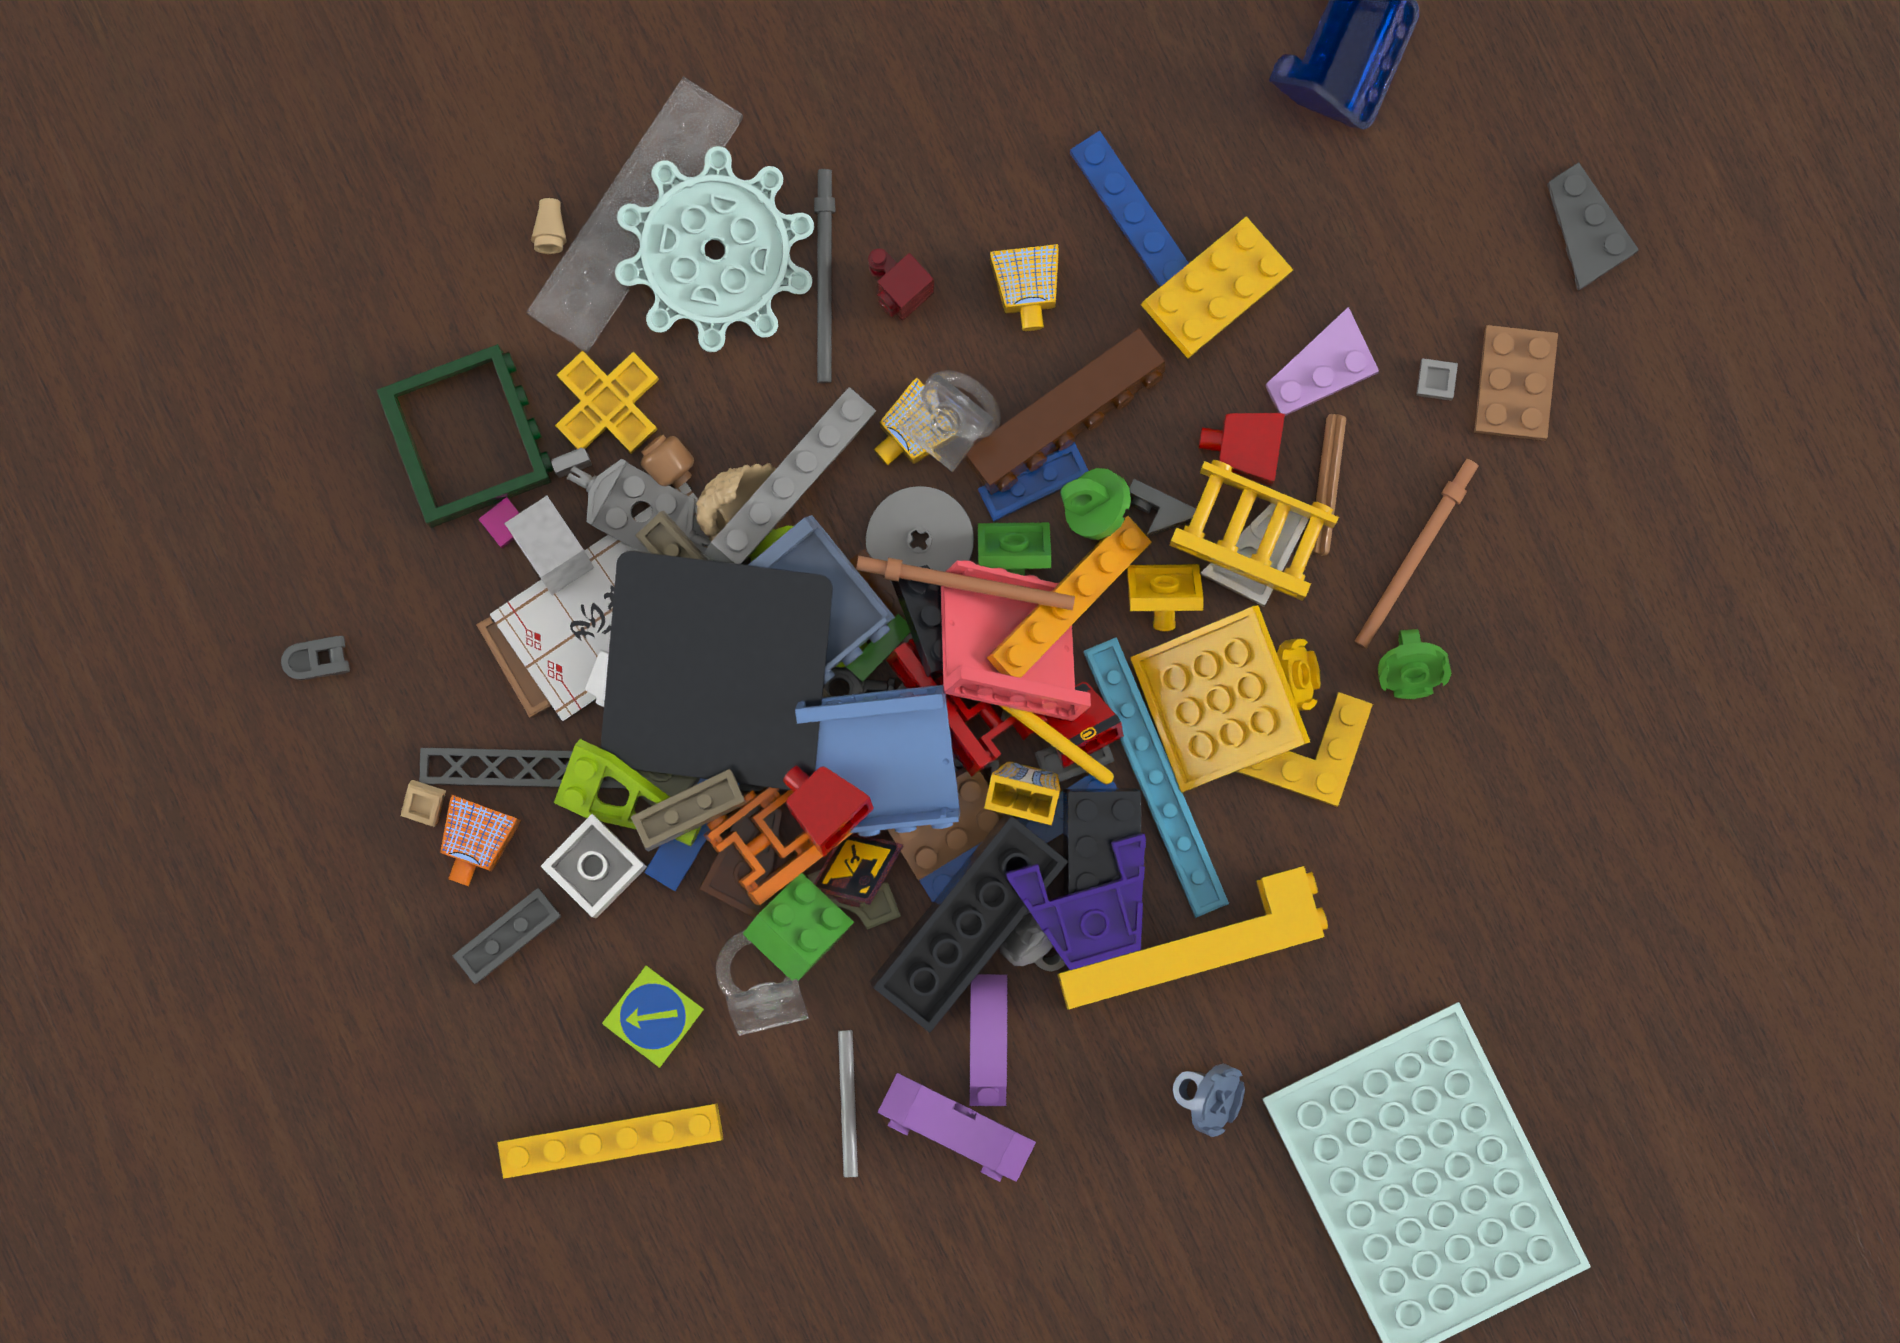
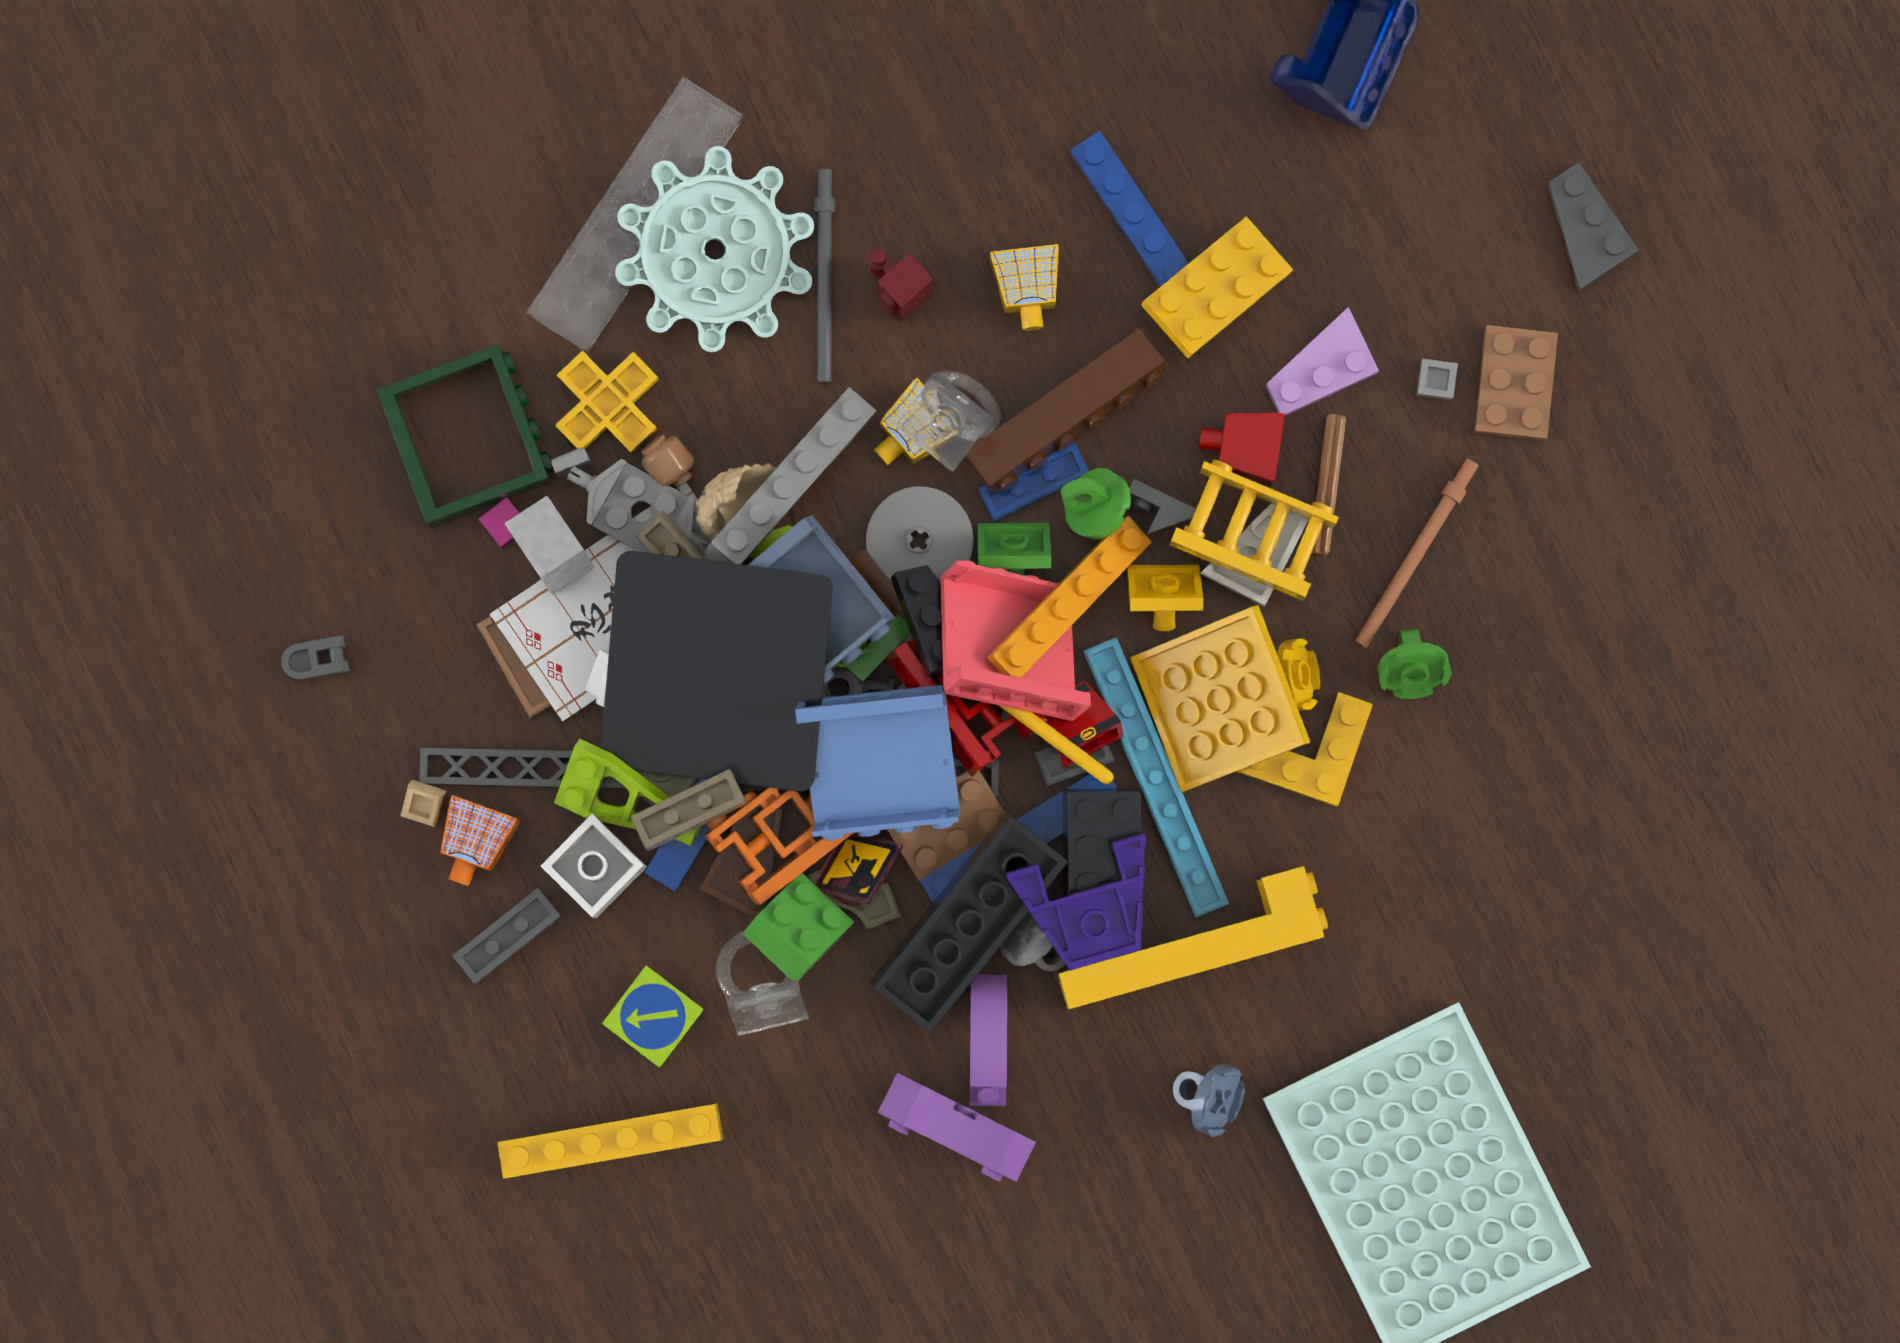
tan cone [531,198,567,254] -> none
red torso [783,766,874,857] -> none
light grey bar [838,1030,858,1177] -> none
nougat bar [856,556,1075,610] -> none
yellow torso [984,762,1060,825] -> none

